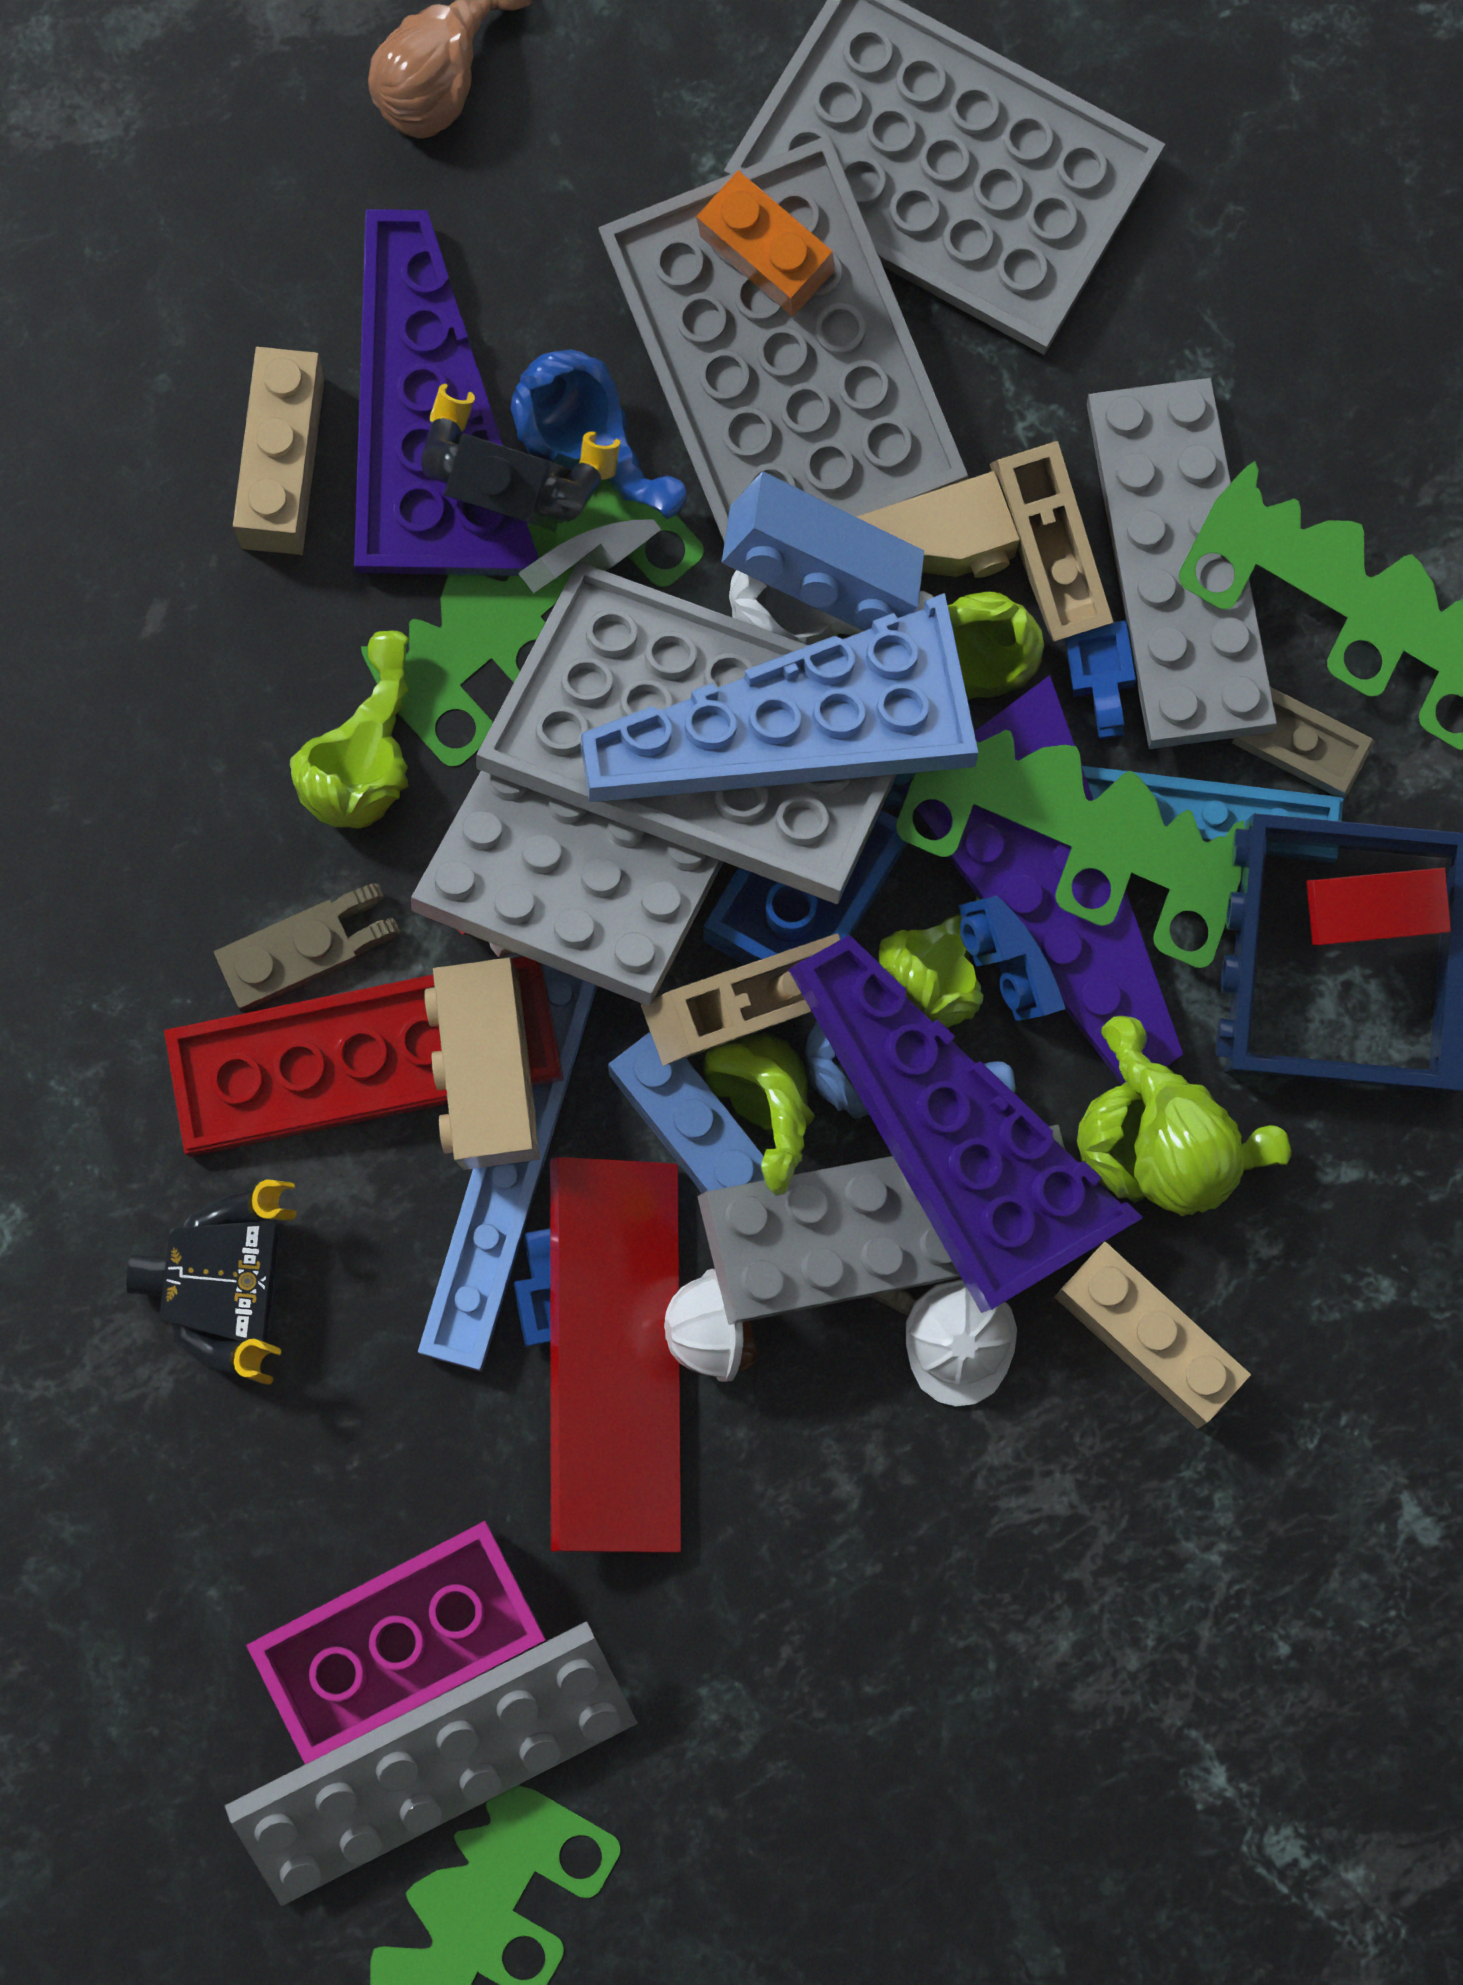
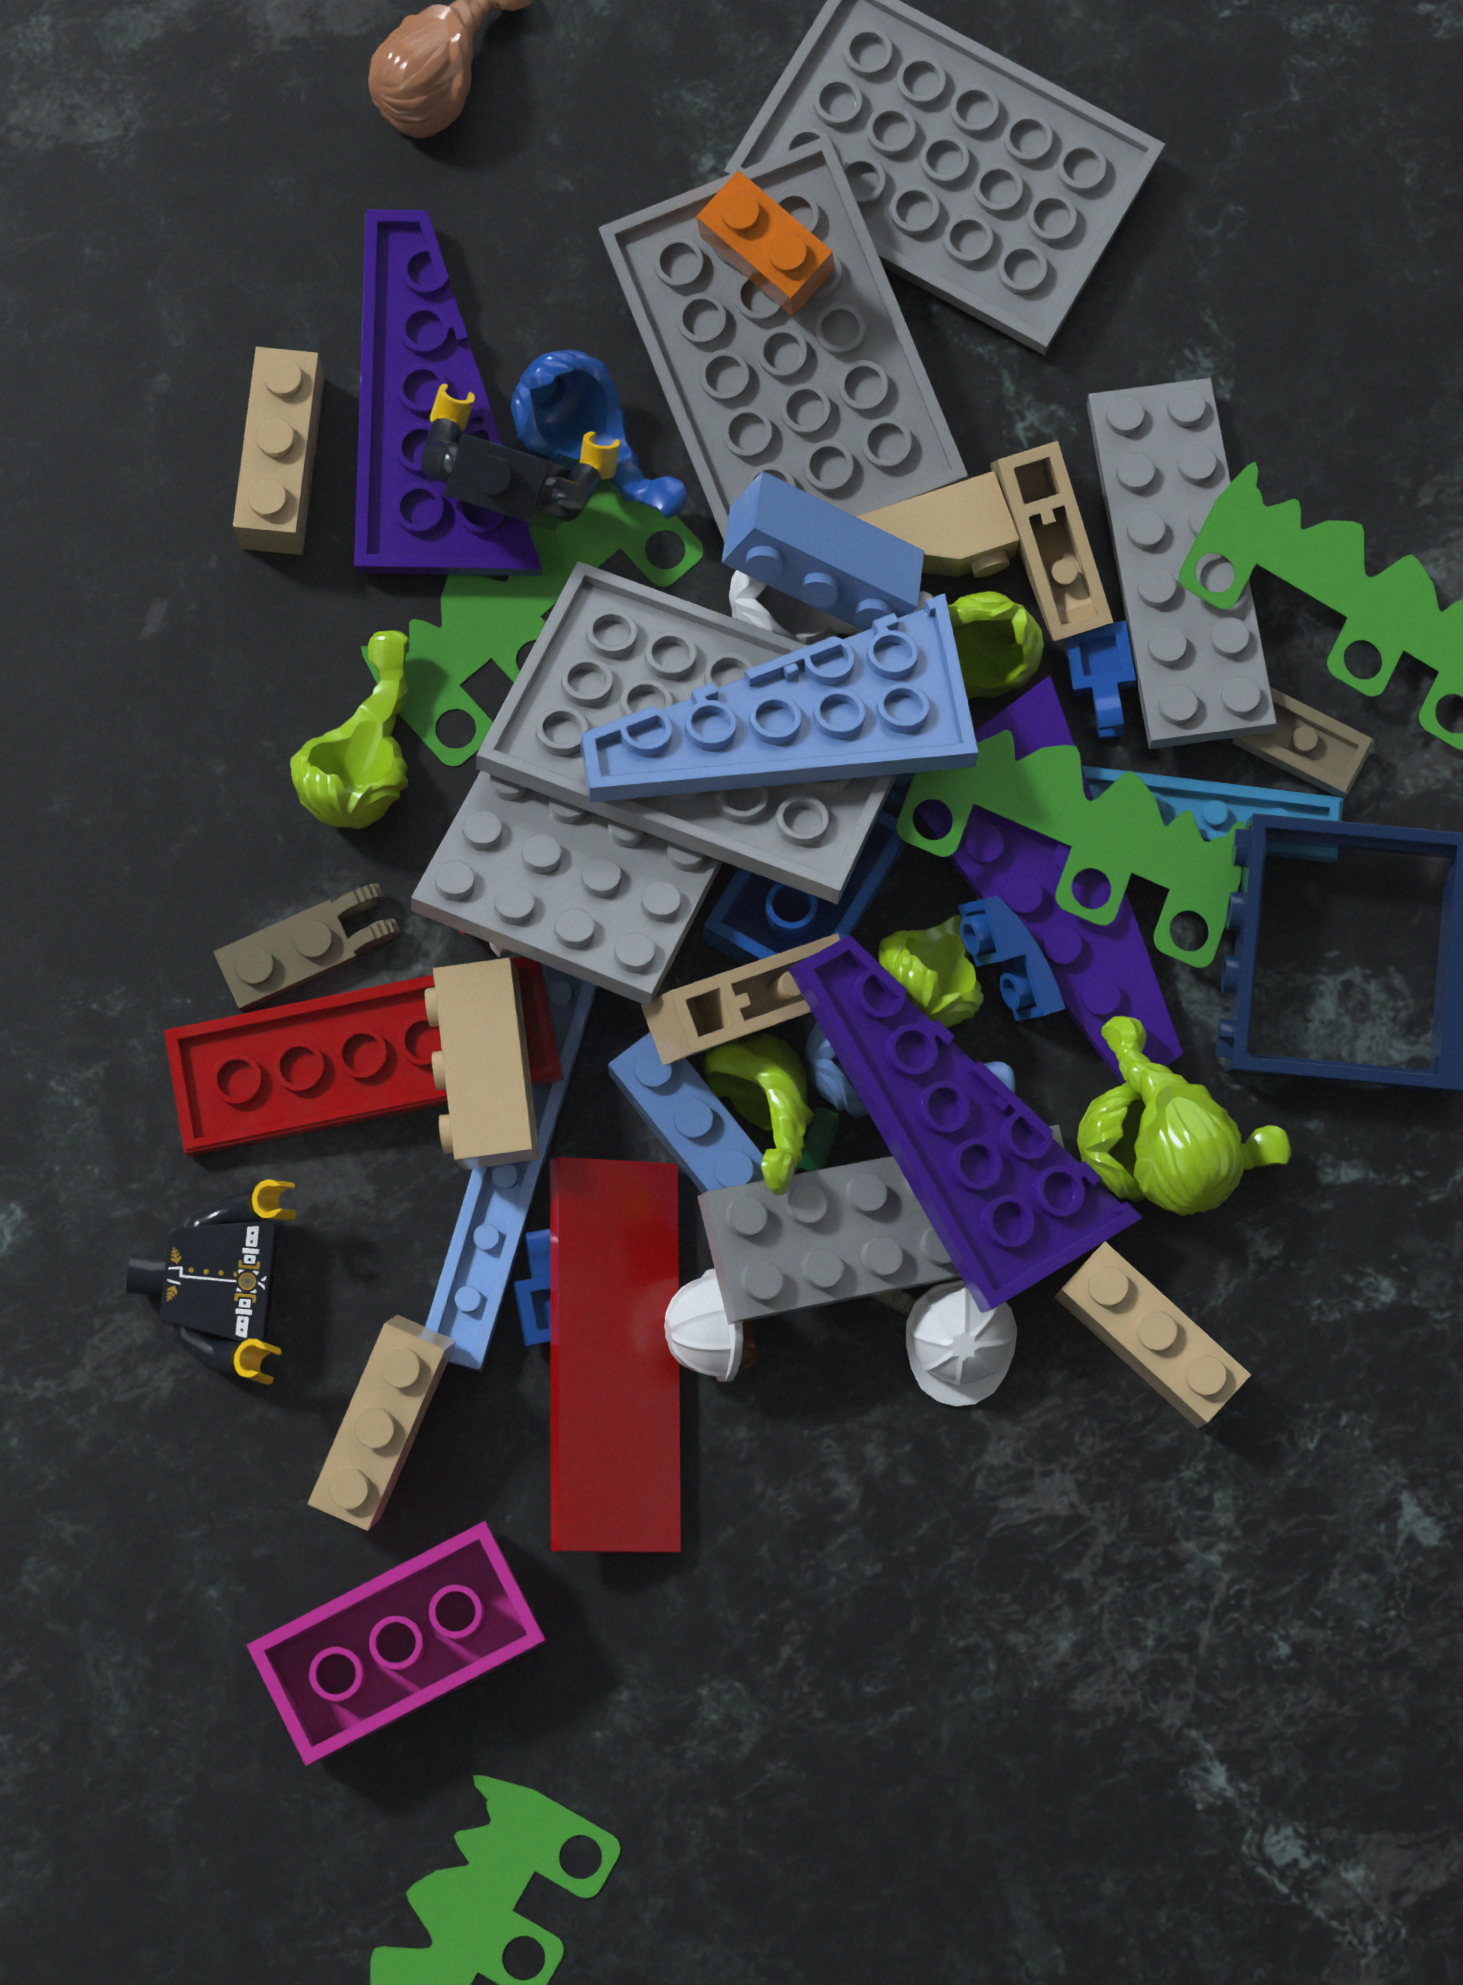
light grey plate [225,1621,638,1906] -> none
light grey slope [519,519,661,593] -> none
red slope [1307,867,1451,945] -> none
none -> tan brick [308,1315,456,1531]
none -> dark green tile [796,1107,841,1174]

